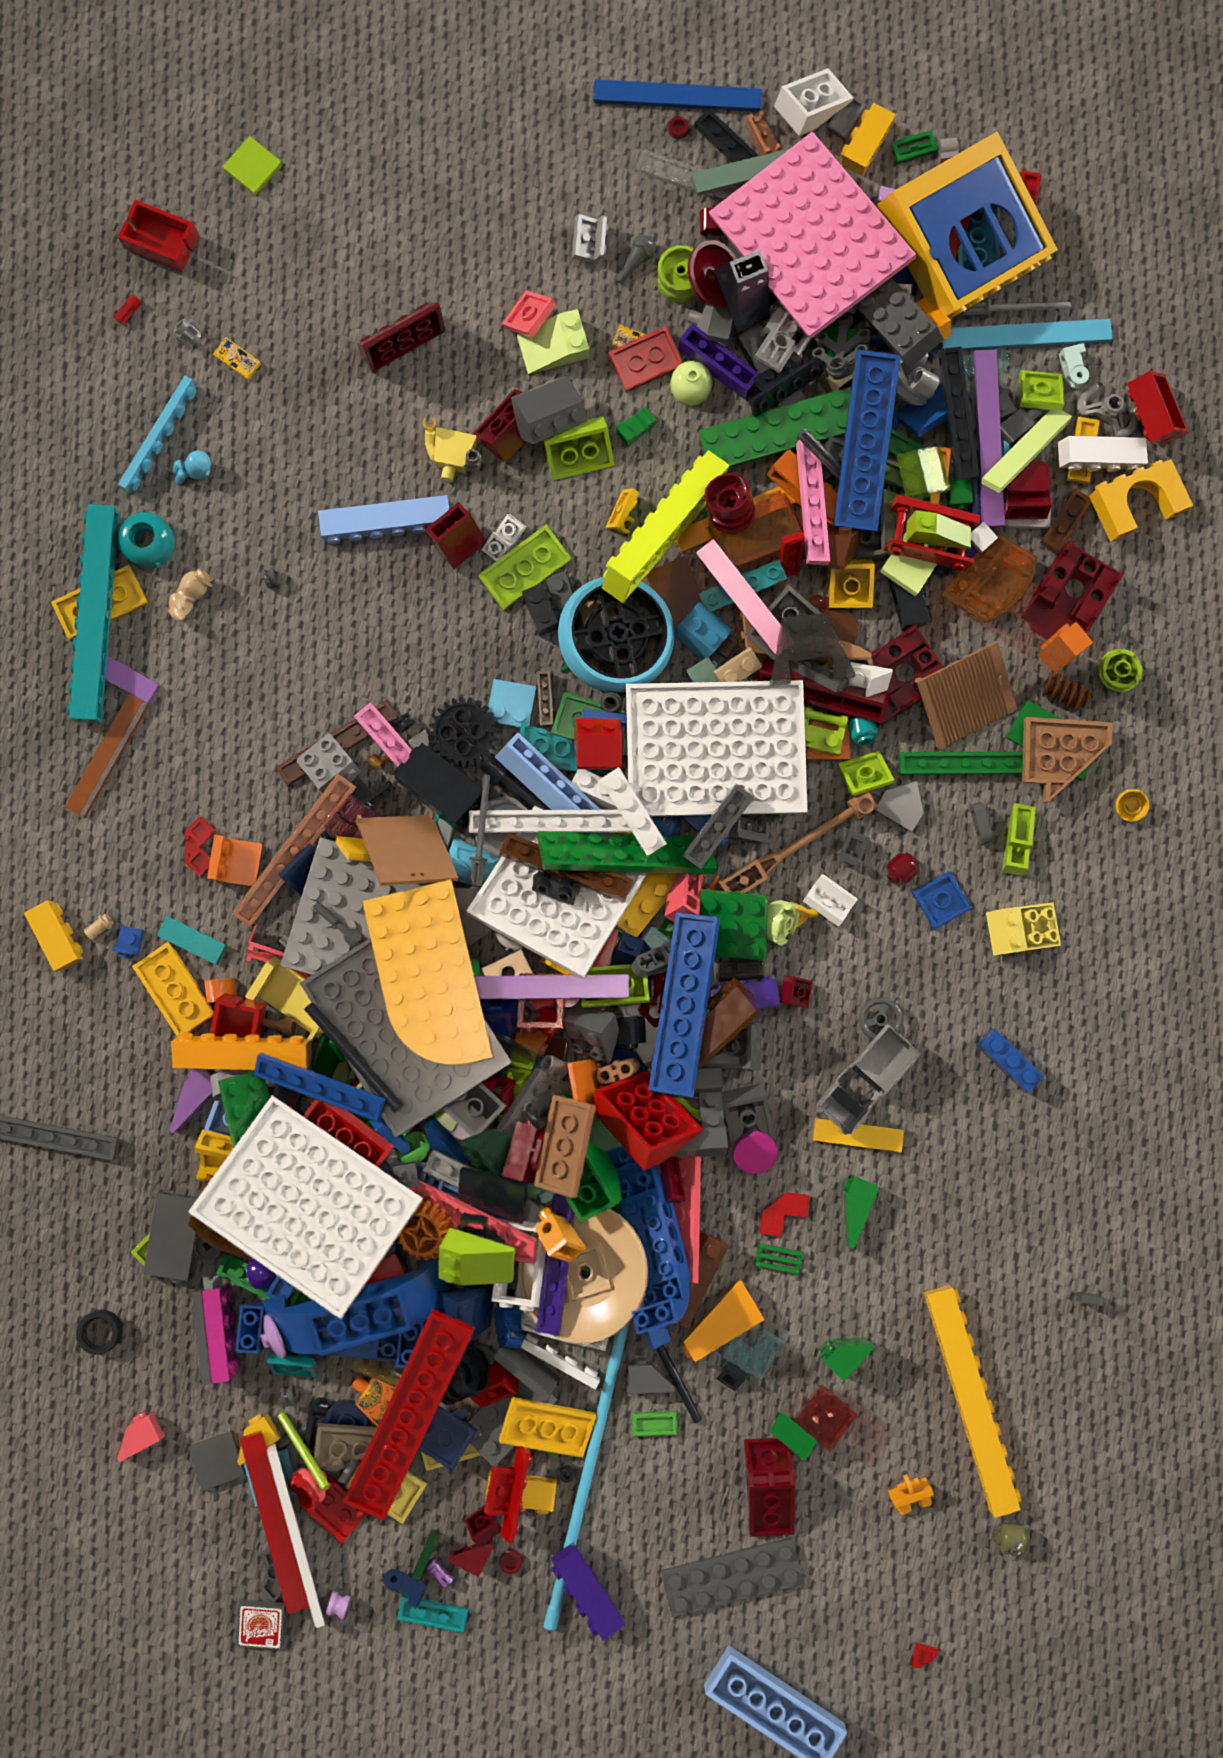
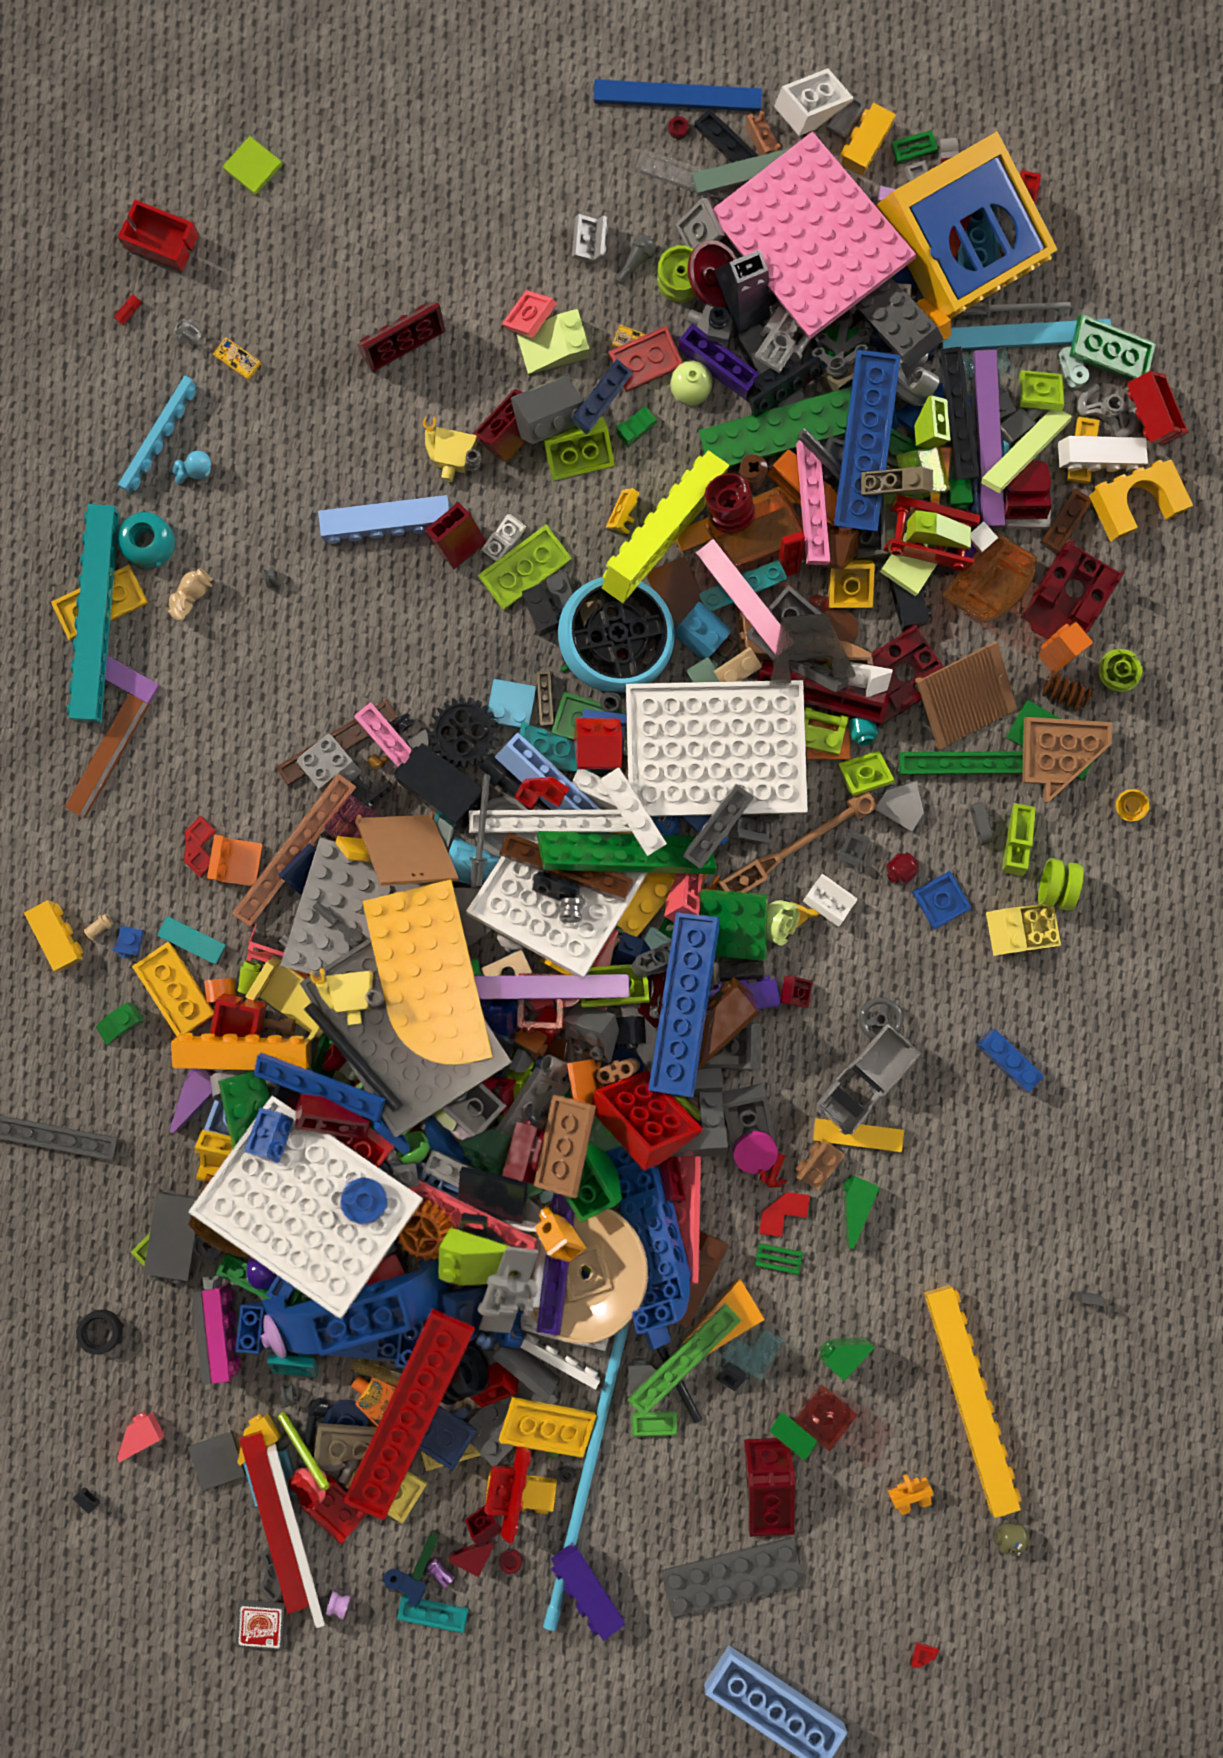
none -> black tile [73,1487,100,1514]
none -> green slope [96,1002,145,1045]
none -> lime cone [237,960,261,994]
none -> blue bracket [244,1108,294,1163]
none -> dark red slope [295,1093,370,1139]
none -> light yellow torso [310,968,384,1025]
none -> dark red leg [322,1044,358,1080]
none -> blue tile [340,1177,387,1225]
none -> medium blue arm [476,1331,498,1350]
none -> light grey piece [478,1247,539,1333]
none -> dark grey tile [509,1049,533,1073]
none -> red tile [514,776,570,810]
none -> flat silver wheel [560,898,583,923]
none -> dark blue tile [570,359,633,434]
none -> bright green tile [628,1303,741,1417]
none -> light grey tile [675,198,725,249]
none -> black bush [708,306,729,329]
none -> reddish brown piece [738,454,768,494]
none -> red piece [758,1153,787,1188]
none -> medium nougat bracket [796,1139,845,1191]
none -> dark tan slope [861,466,933,495]
none -> light grey tile [904,160,929,182]
none -> lime slope [914,395,950,450]
none -> lime wheel [1038,858,1084,912]
none -> tile [1069,314,1156,381]

